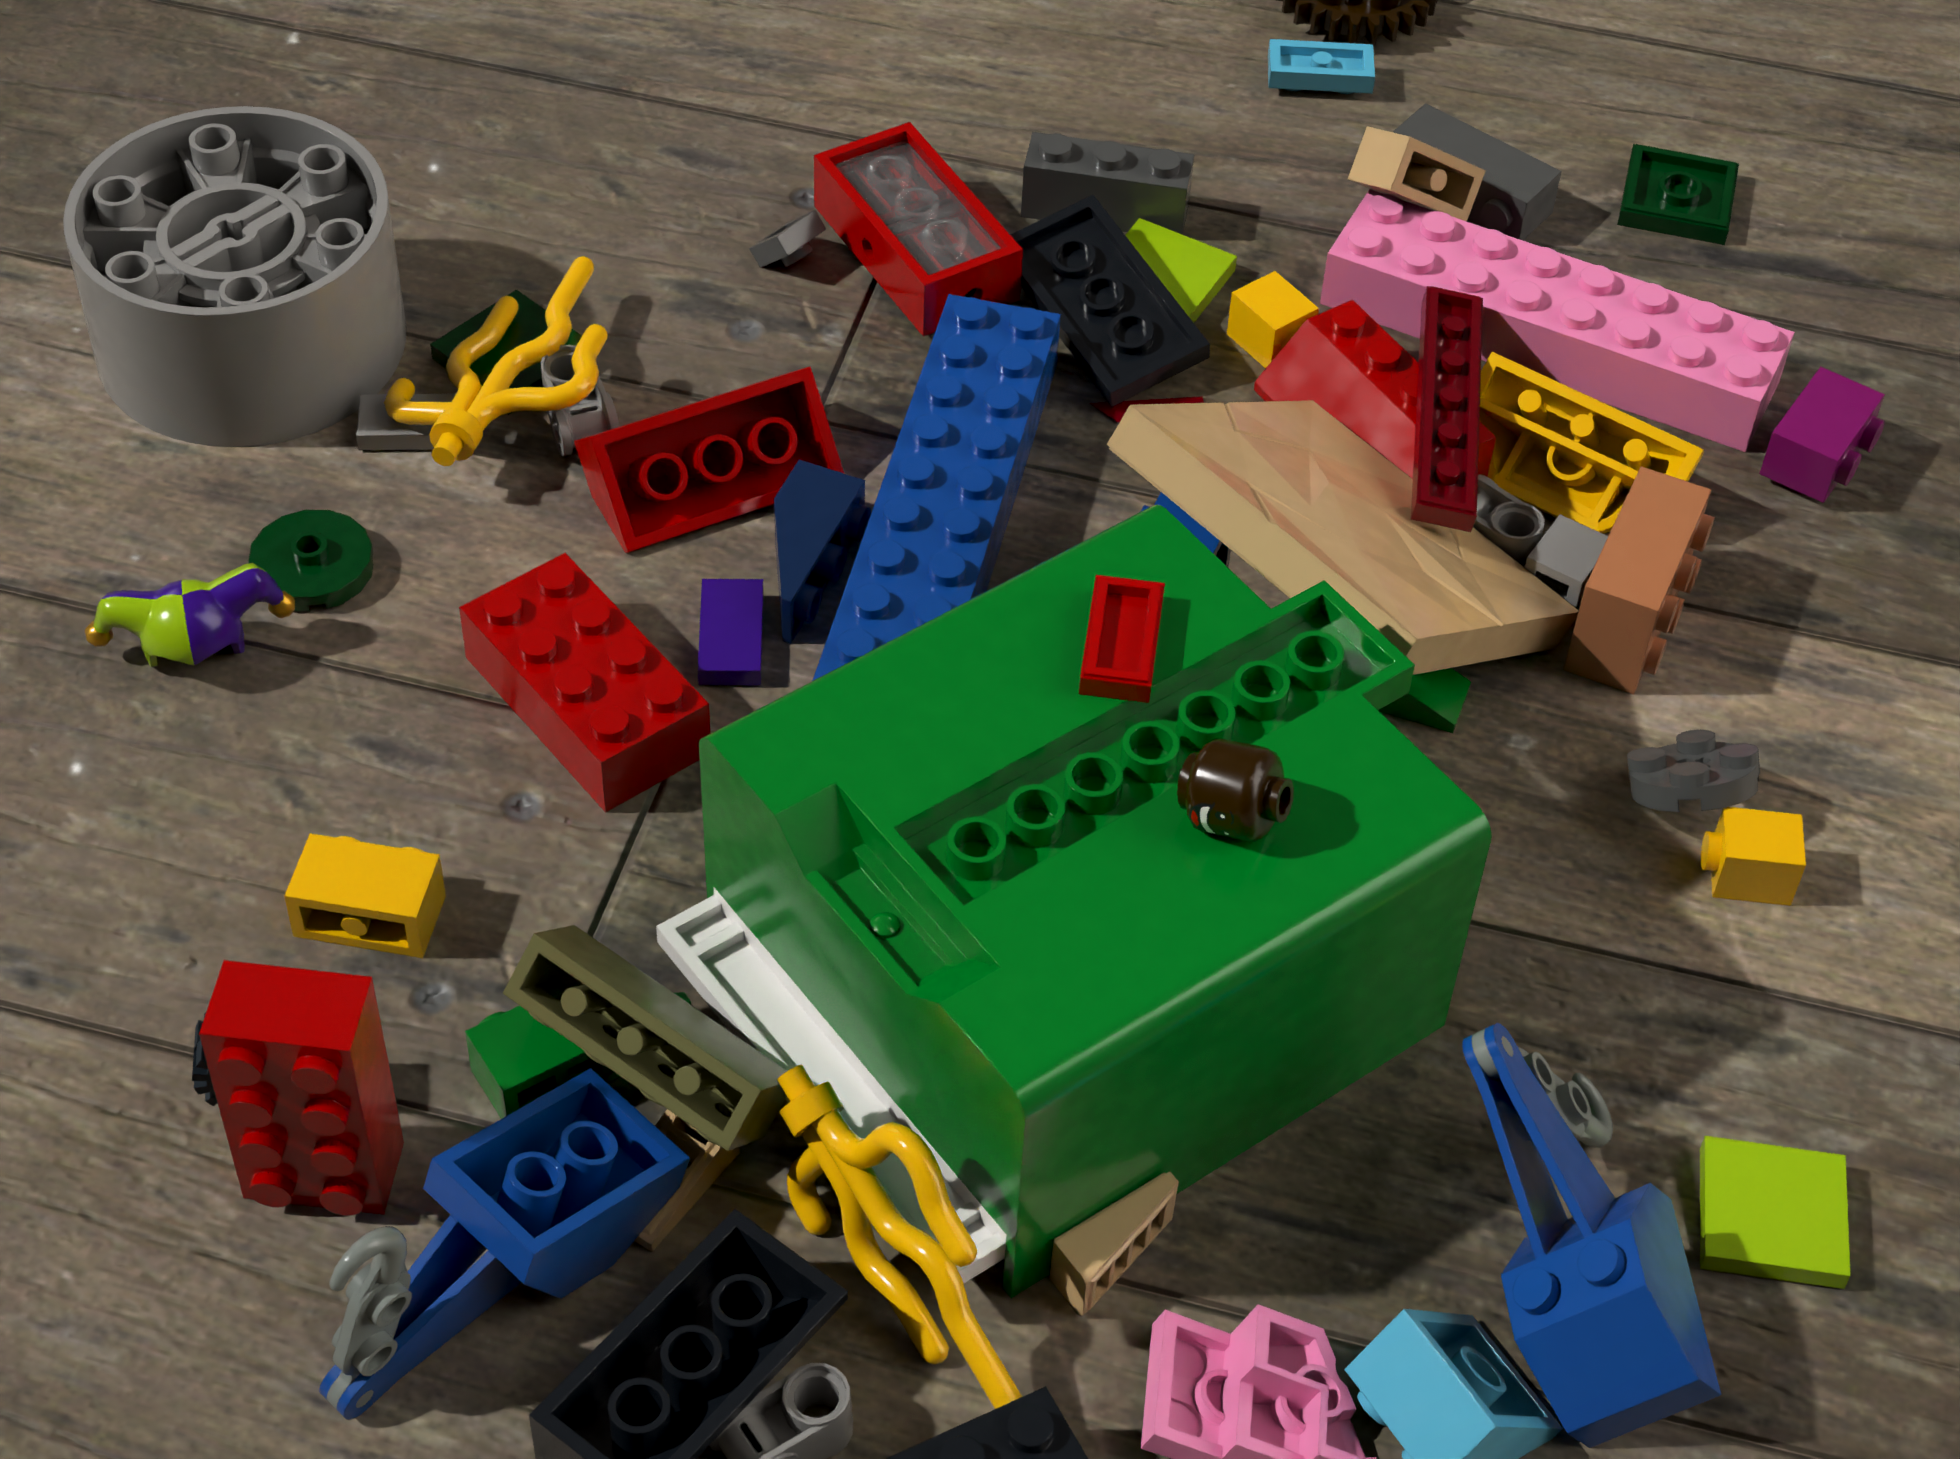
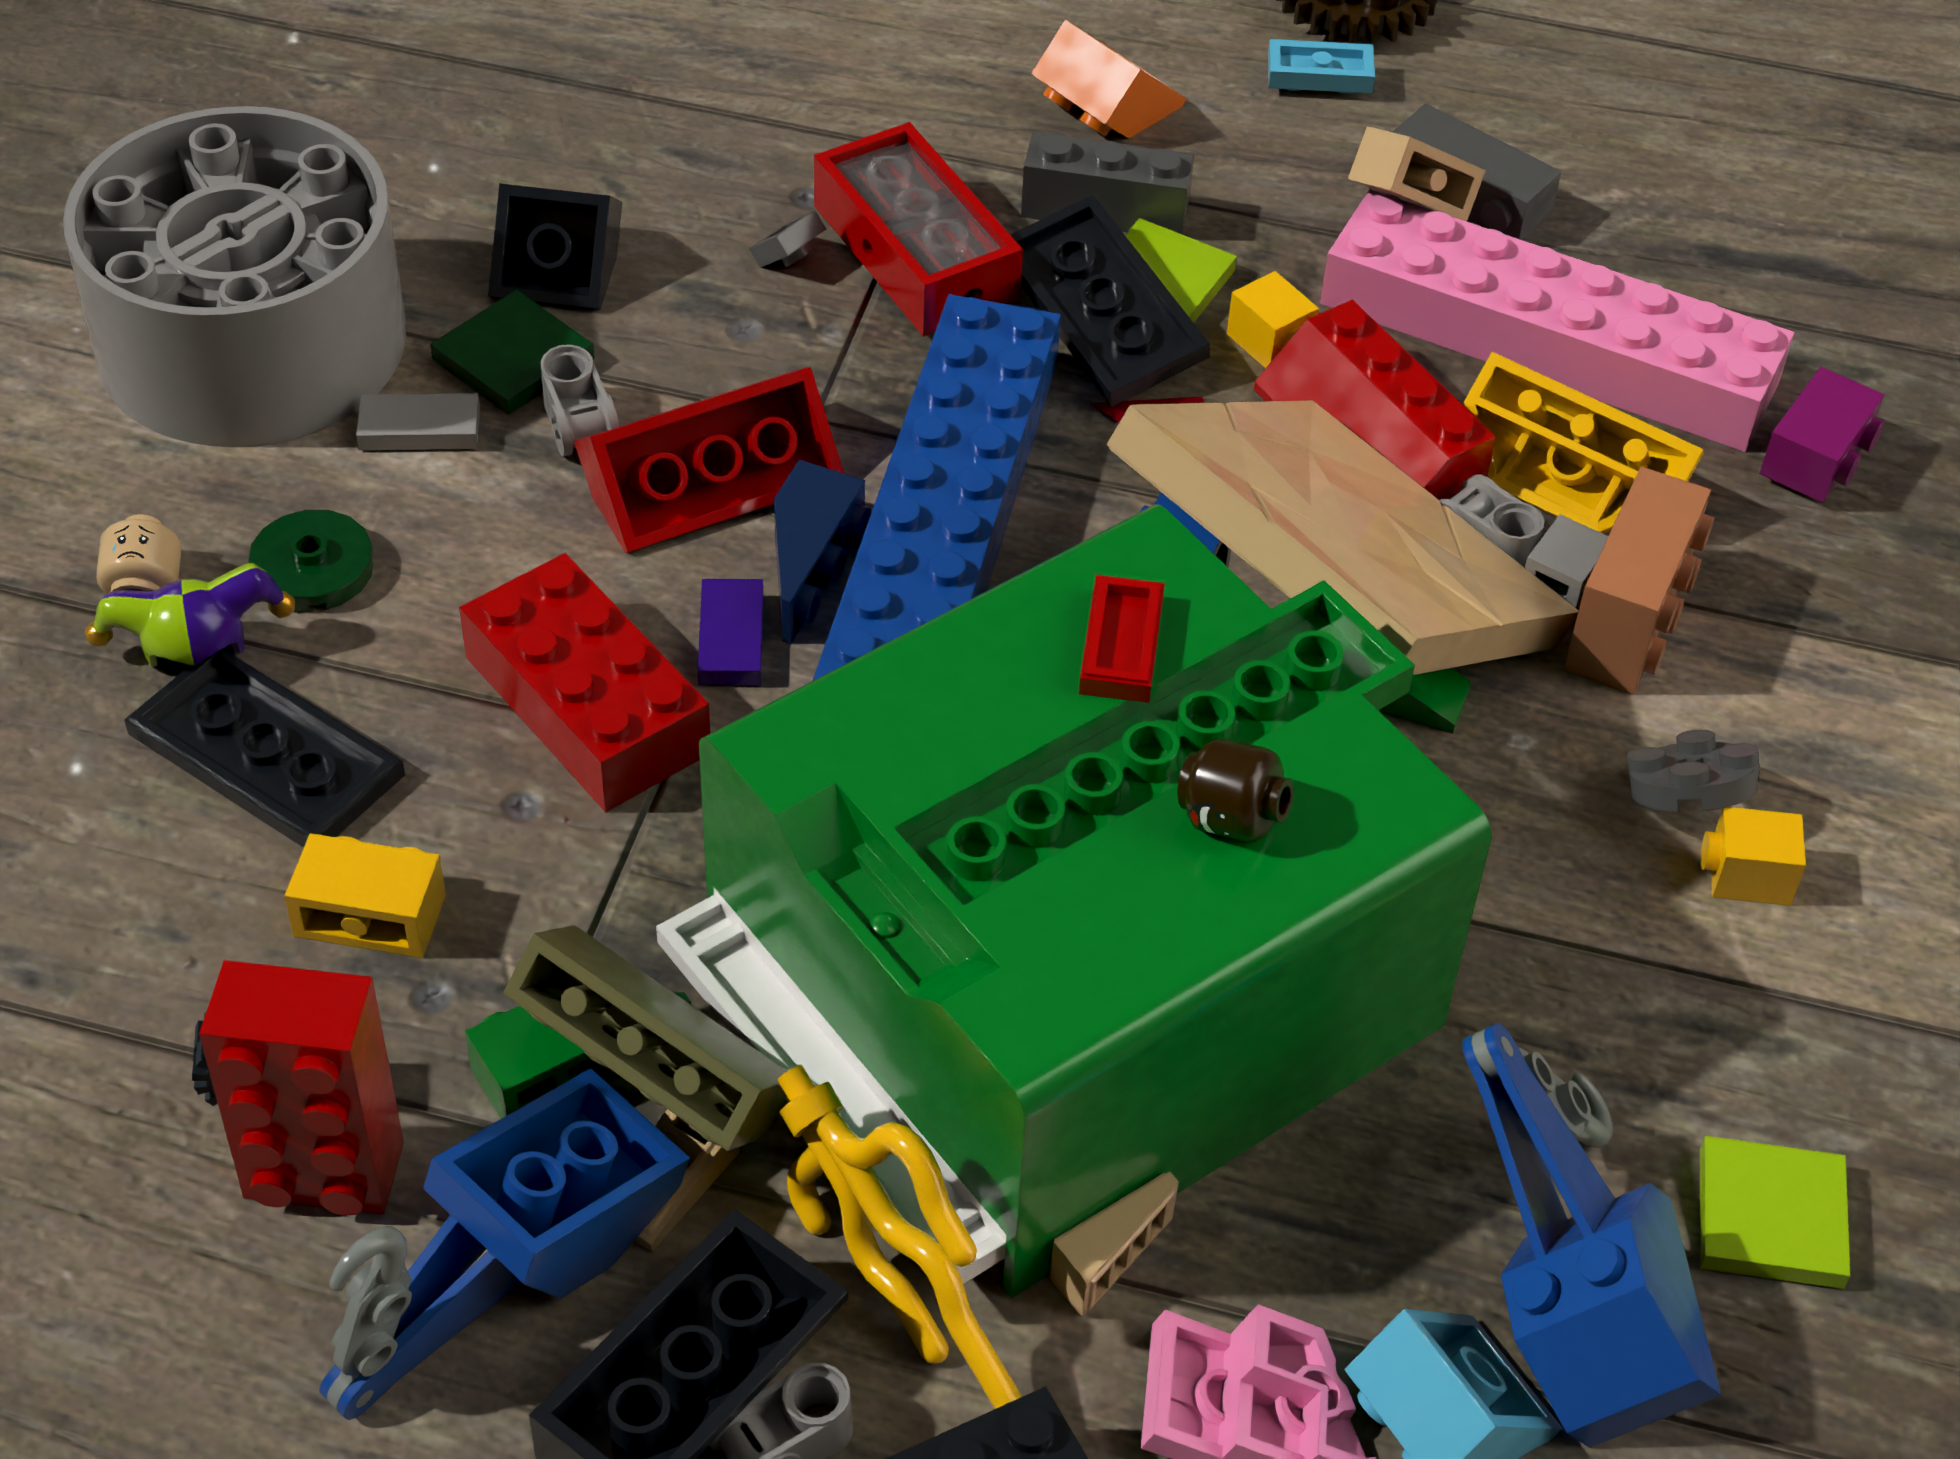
yellow plant [384,256,607,466] -> none
dark red tile [1411,286,1483,532] -> none
dark green tile [1617,144,1739,245] -> none
none -> tan head [96,514,182,594]
none -> black tile [124,649,405,848]
none -> black slope [488,183,623,309]
none -> slope [1031,19,1187,139]

